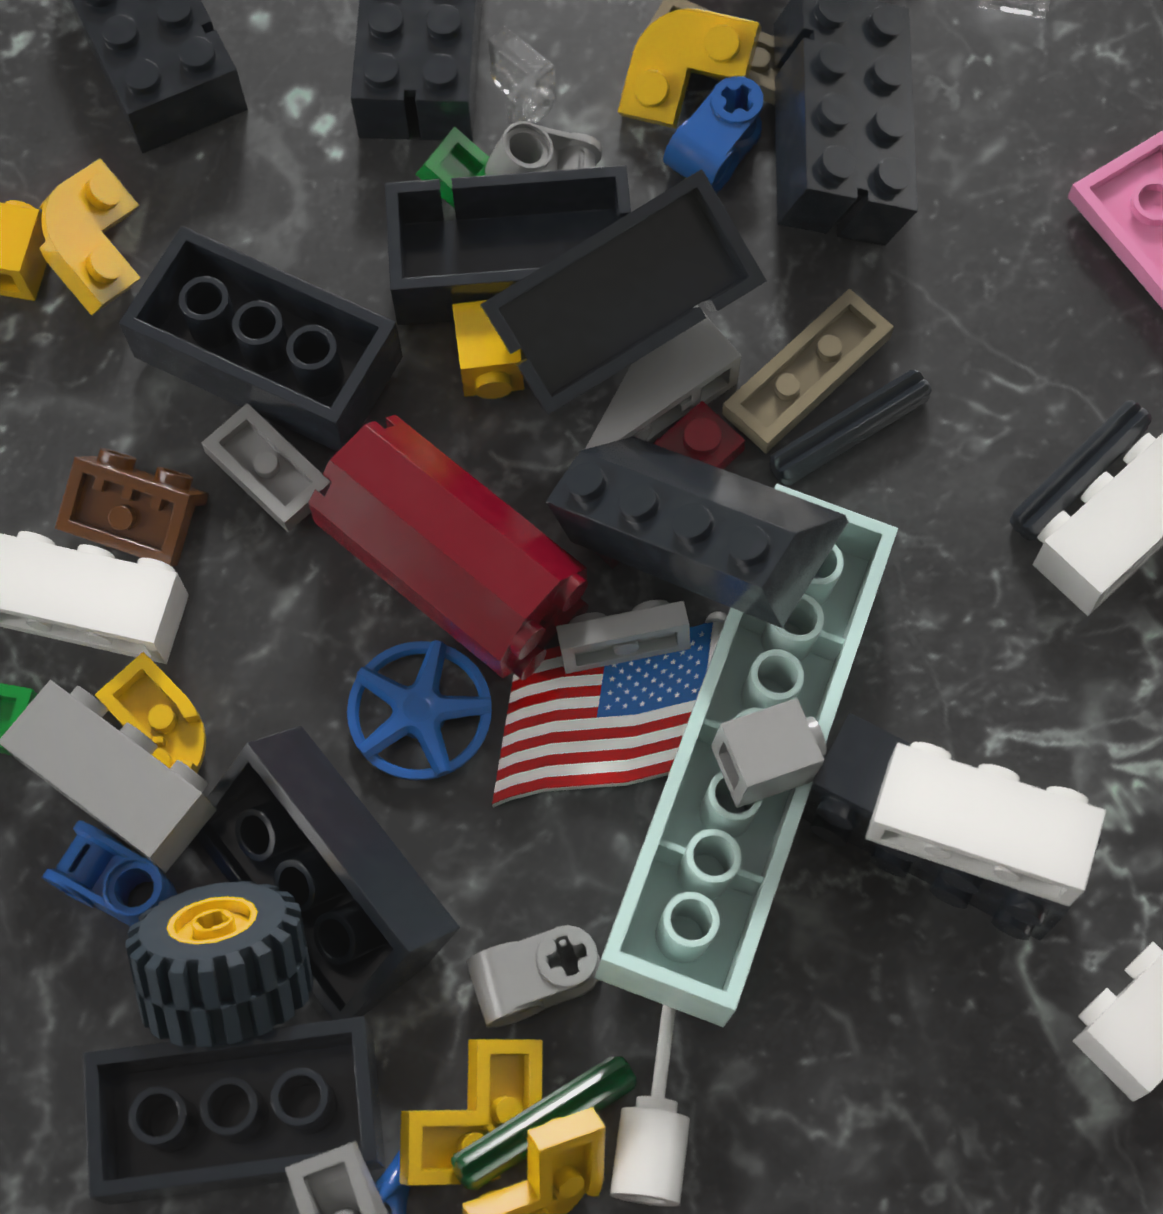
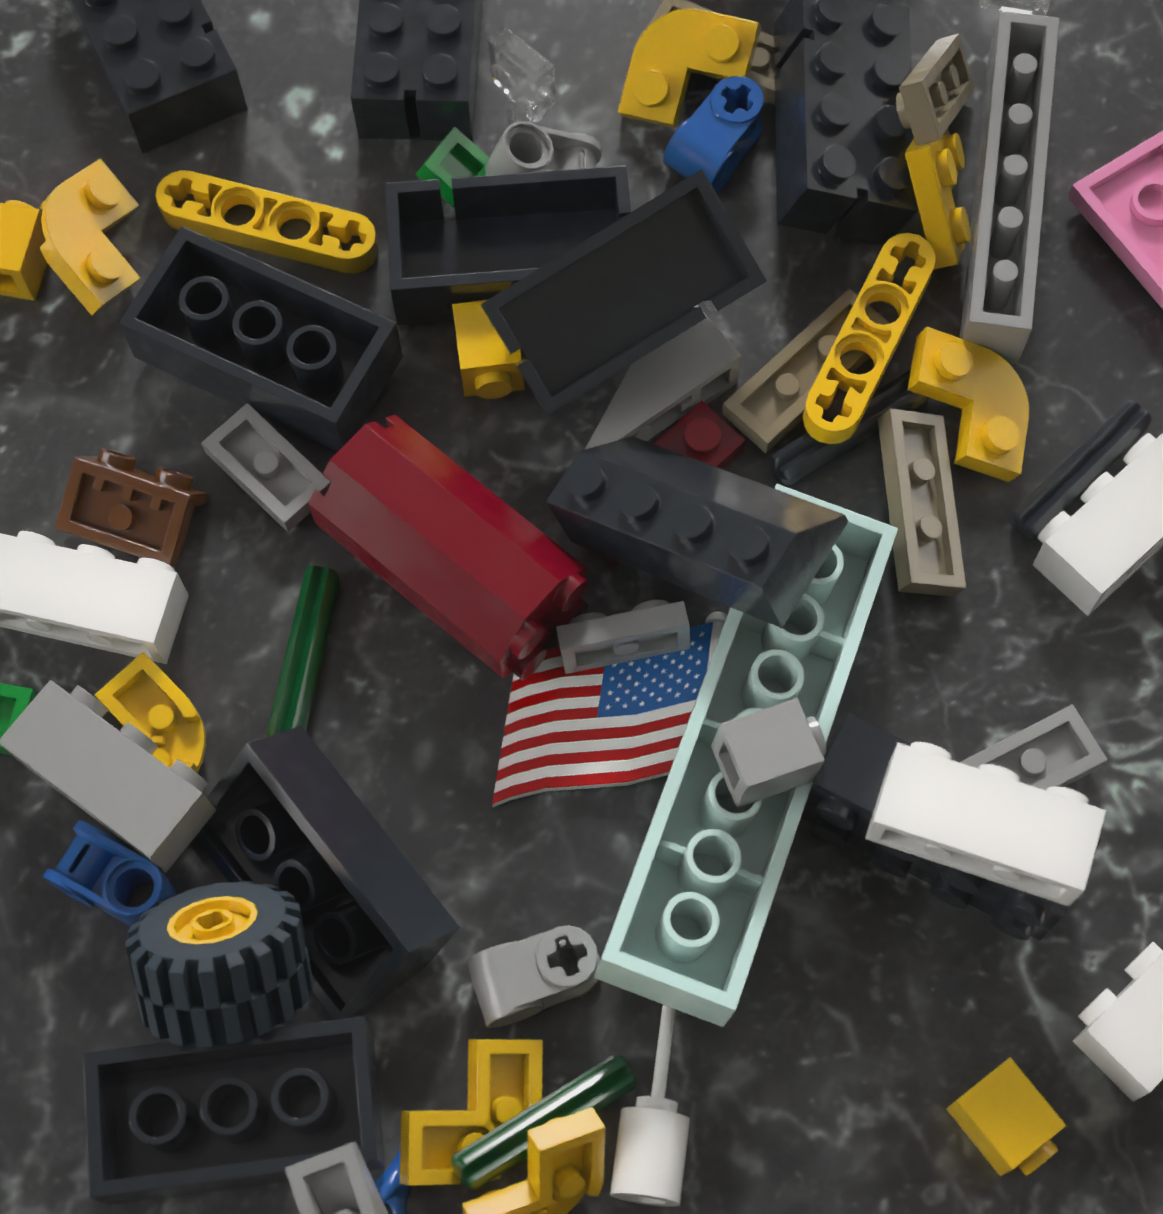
blue wheel [347,640,492,781] -> none
none -> yellow beam [155,170,379,274]
none -> dark green axle [266,565,340,736]
none -> yellow beam [803,233,936,444]
none -> dark tan plate [878,408,966,597]
none -> dark tan plate [896,33,975,146]
none -> yellow plate [905,128,971,269]
none -> yellow plate [908,327,1029,482]
none -> yellow brick [947,1057,1066,1176]
none -> light grey brick [959,11,1059,364]
none -> light grey plate [960,704,1108,790]

